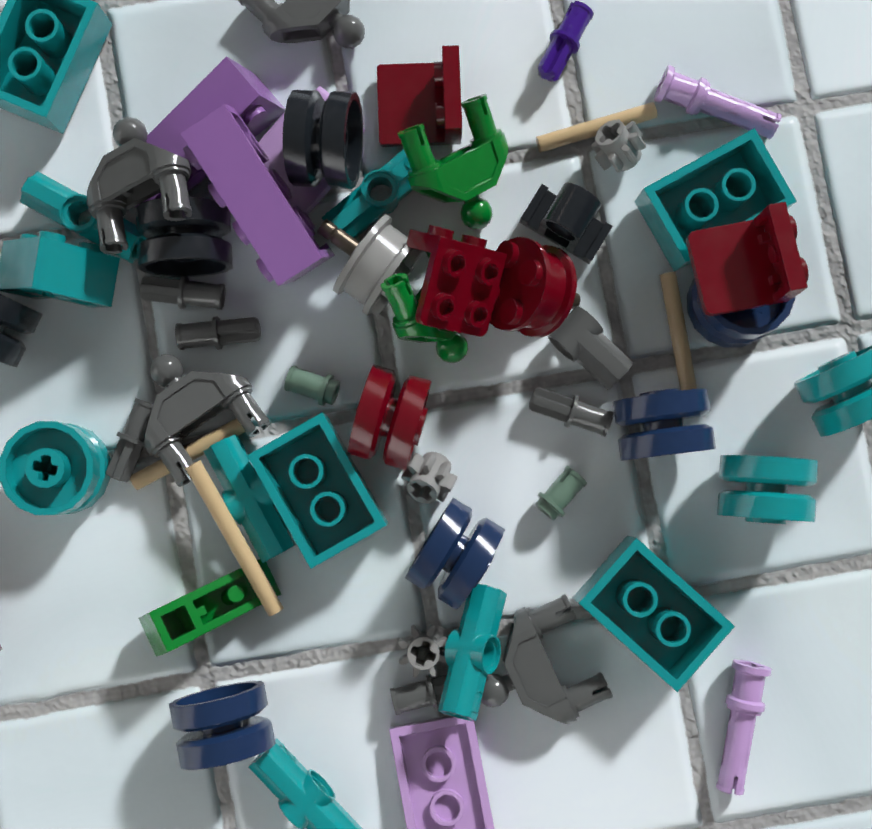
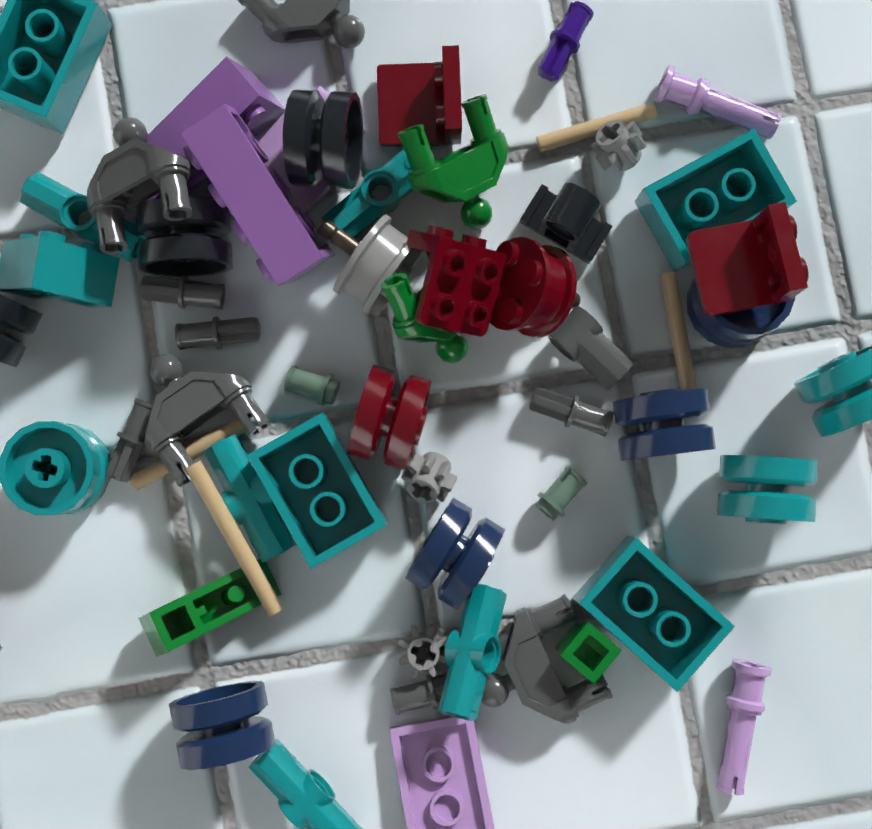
none -> green brick [555,621,622,684]

